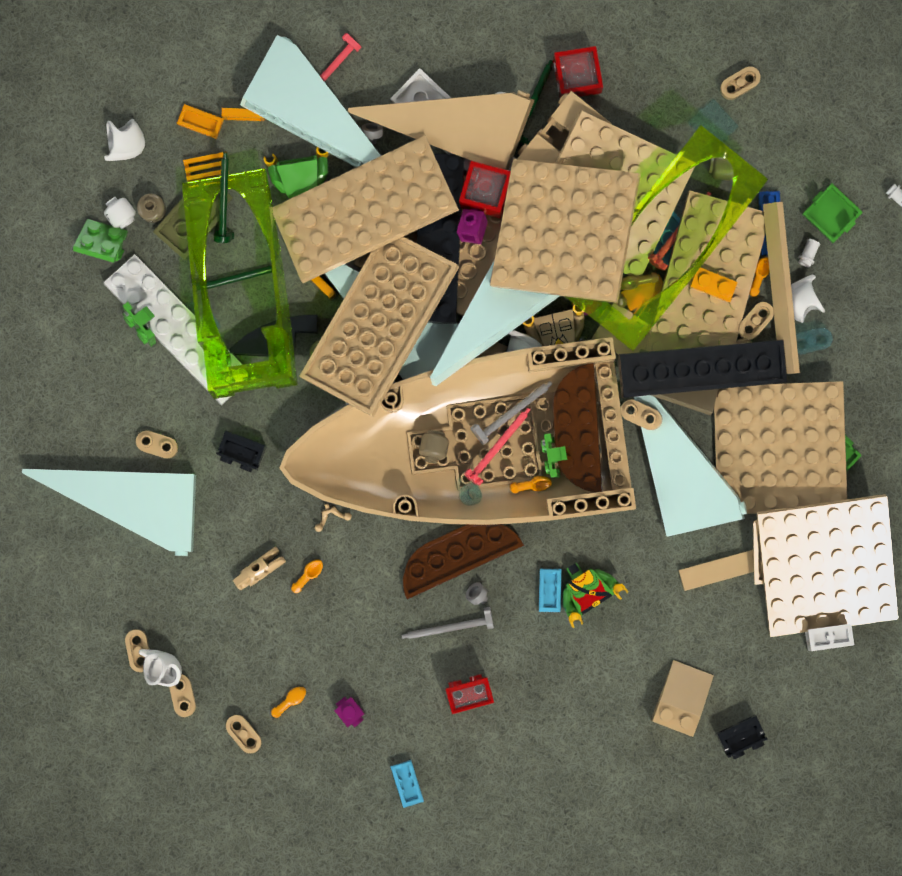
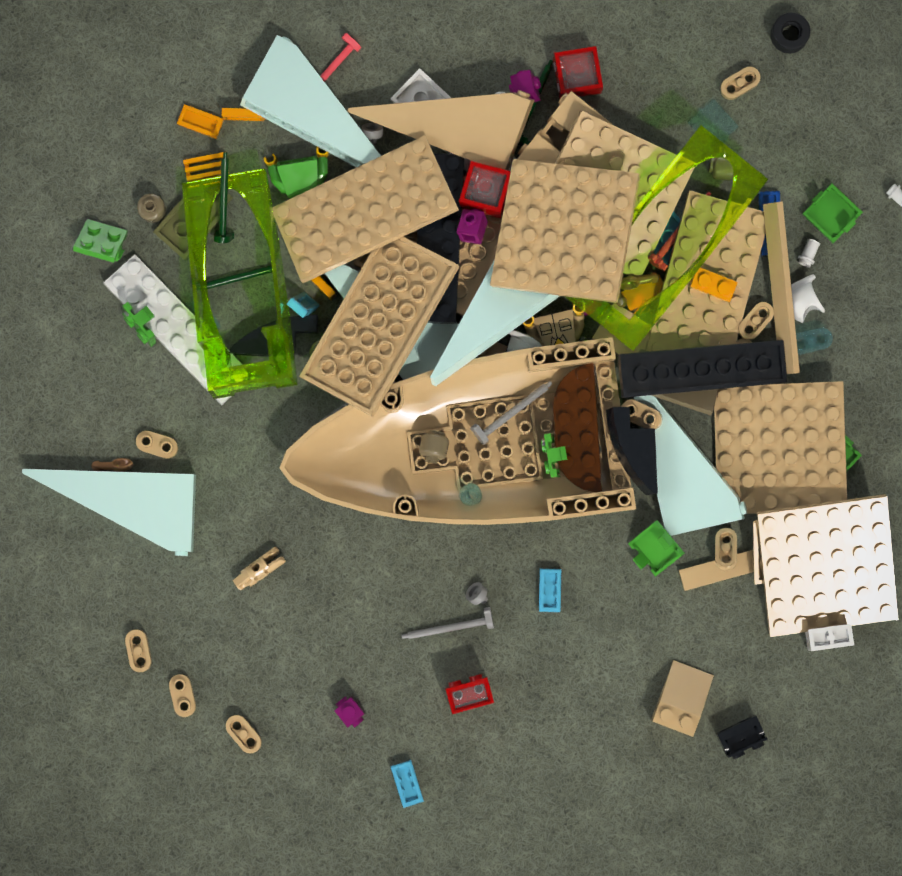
white piece [104,119,145,161] -> none
white head [104,197,136,229] -> none
white piece [139,649,182,687] -> none
black hinge [216,430,267,472] -> none
light orange piece [271,687,306,718] -> none
light orange piece [291,559,323,593] -> none
tan piece [315,503,352,532] -> none
reddish brown plate [403,524,524,600] -> none
coral piece [464,408,531,486] -> none
light orange piece [510,476,552,493] -> none
torso [563,562,629,628] -> none
light orange piece [749,257,770,297] -> none
none -> medium nougat piece [91,458,133,472]
none -> medium azure plate [287,292,320,318]
none -> magenta brick [509,70,541,102]
none -> black slope [606,407,658,495]
none -> bright green piece [628,520,685,577]
none -> tan plate [715,528,737,571]
none -> black tyre [771,12,811,54]

